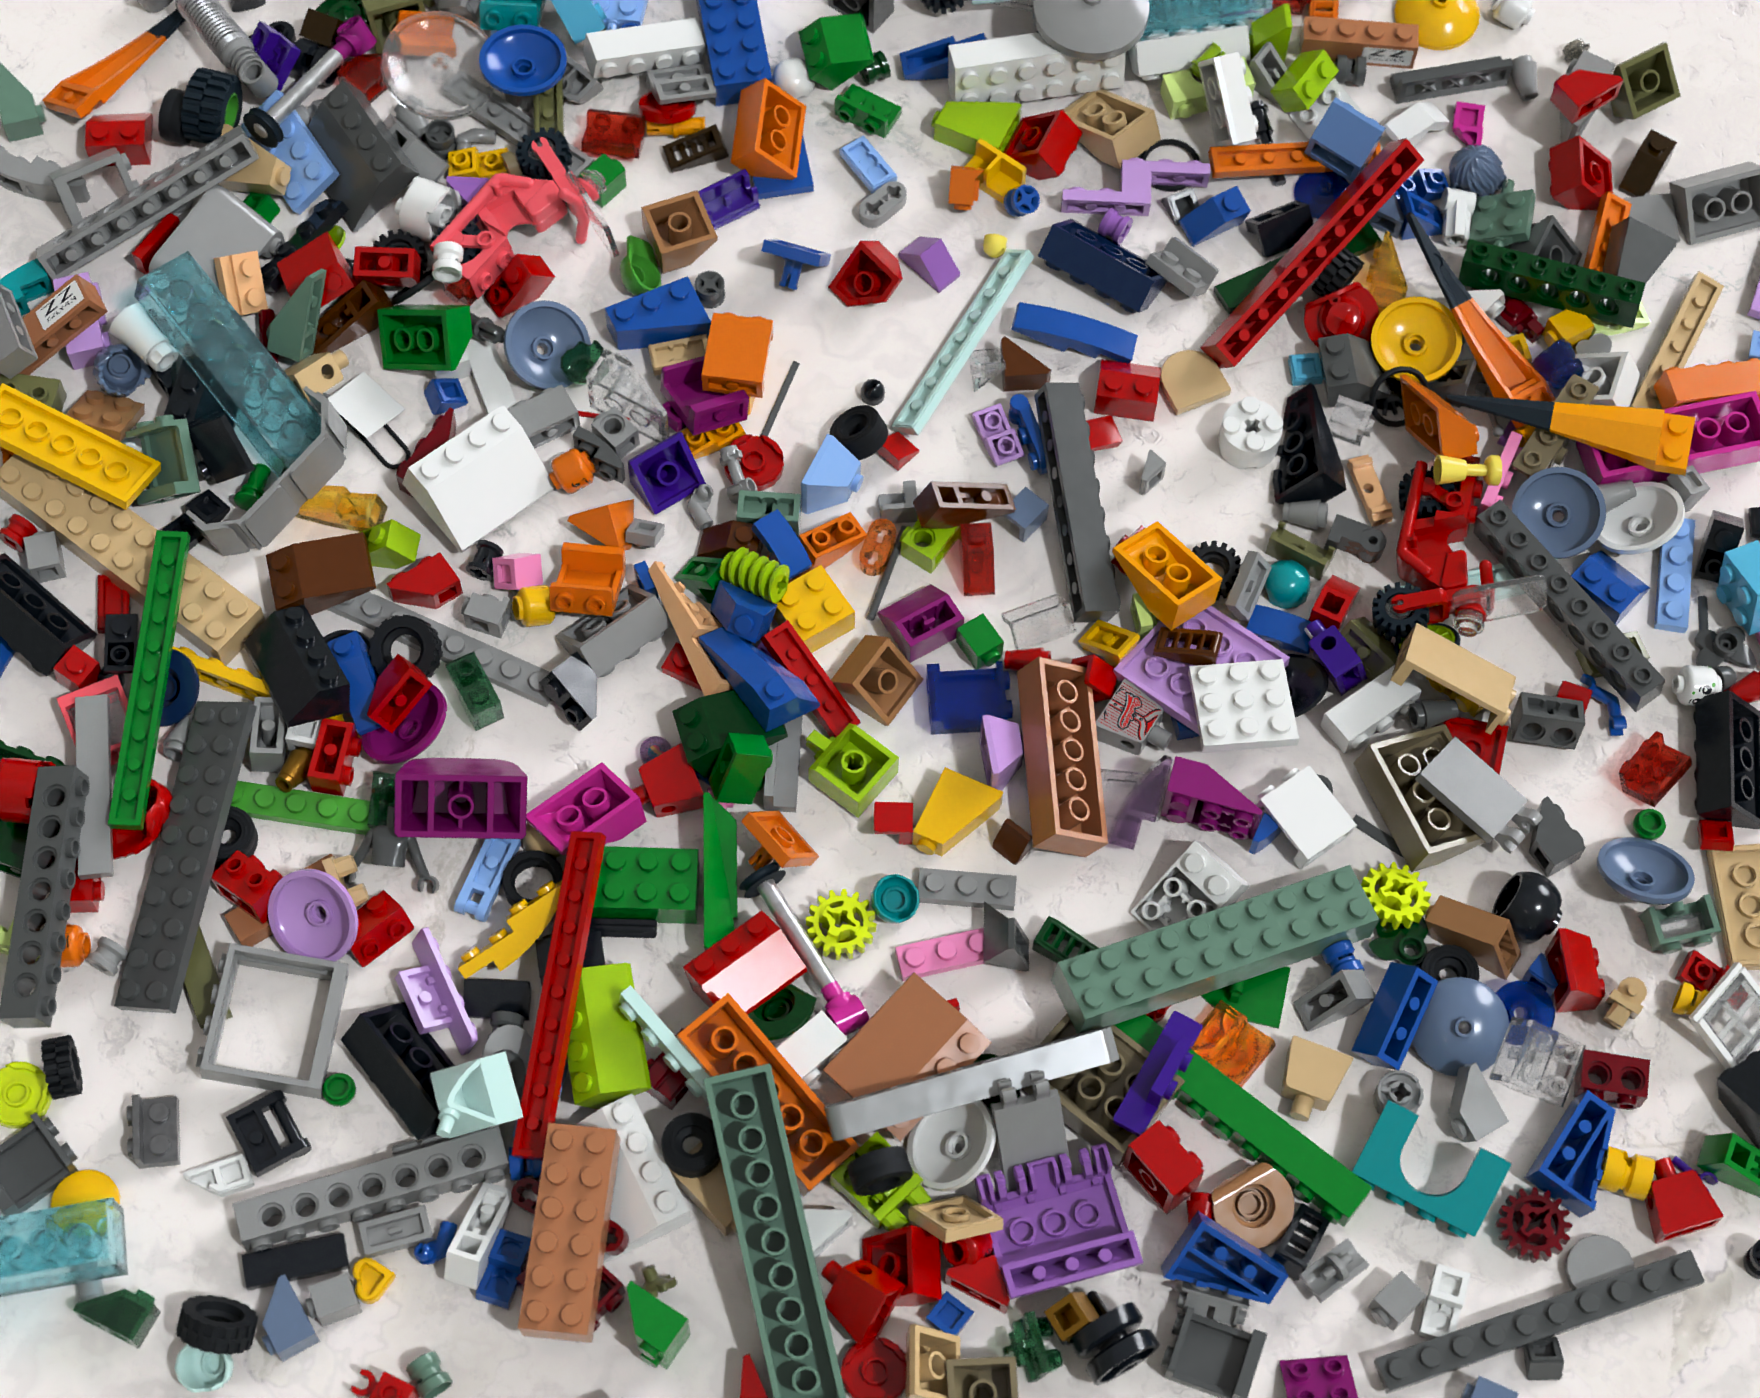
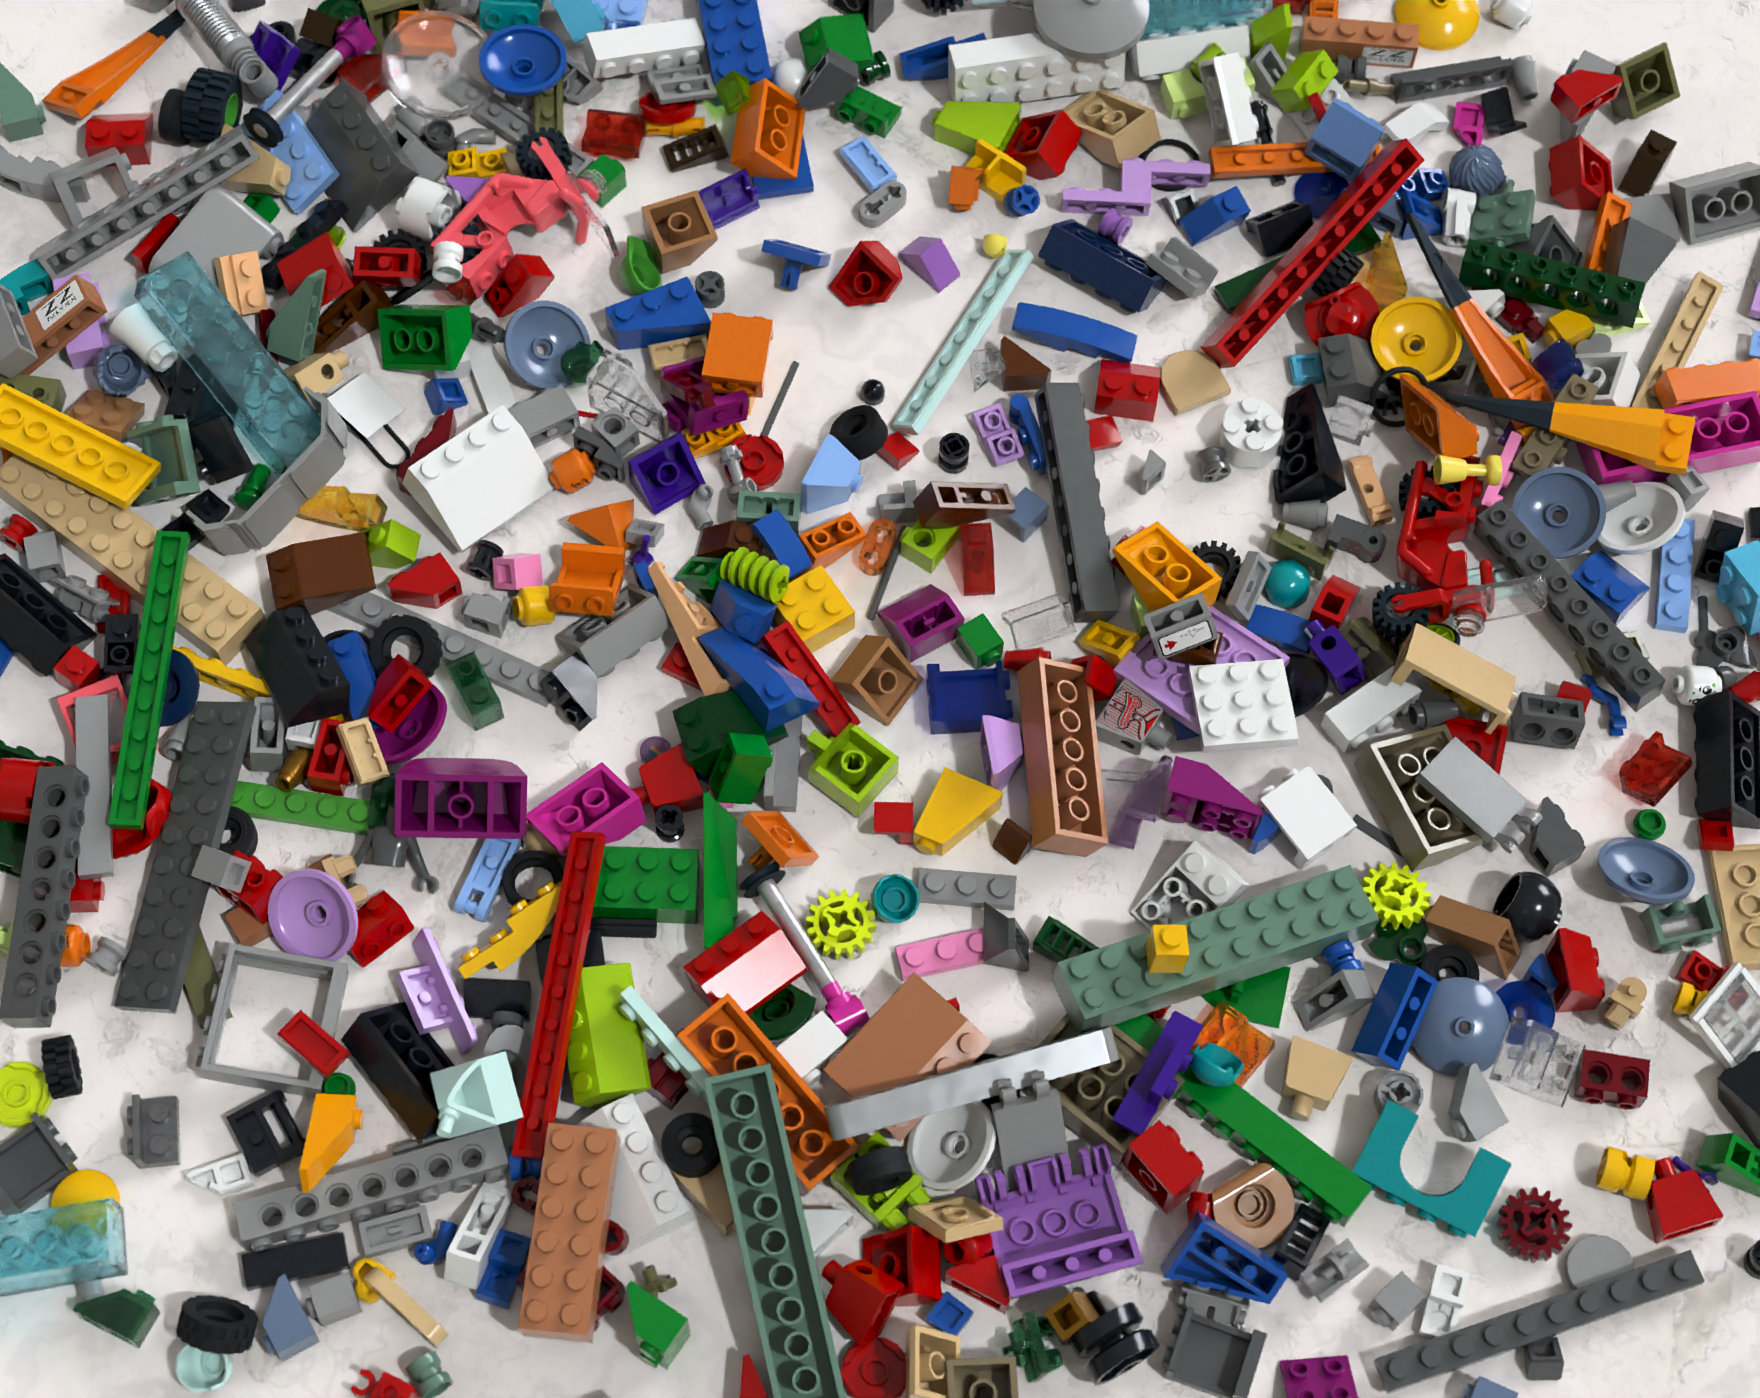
blue wedge [1525,1090,1616,1218] -> none
clear smoke plate [1562,38,1590,63] -> none
none -> light grey hinge [53,575,120,623]
none -> light grey brick [191,845,252,893]
none -> red tile [277,1010,350,1080]
none -> light orange slope [299,1093,364,1193]
none -> tan plate [336,717,390,787]
none -> tan beam [363,1266,448,1348]
none -> dark purple hand [629,535,654,567]
none -> black bush [655,804,685,843]
none -> dark red hinge [659,368,716,409]
none -> clear neon green slope [715,70,750,116]
none -> dark grey slope [797,48,860,108]
none -> black wheel [938,433,970,474]
none -> light grey brick [1142,592,1219,661]
none -> yellow brick [1146,925,1189,973]
none -> teal hair [1190,1043,1244,1088]
none -> flat silver wheel [1195,446,1231,483]
none -> red tile [1308,92,1328,123]
none -> dark tan bar [1343,78,1395,96]
none -> black bracket [1480,87,1527,135]

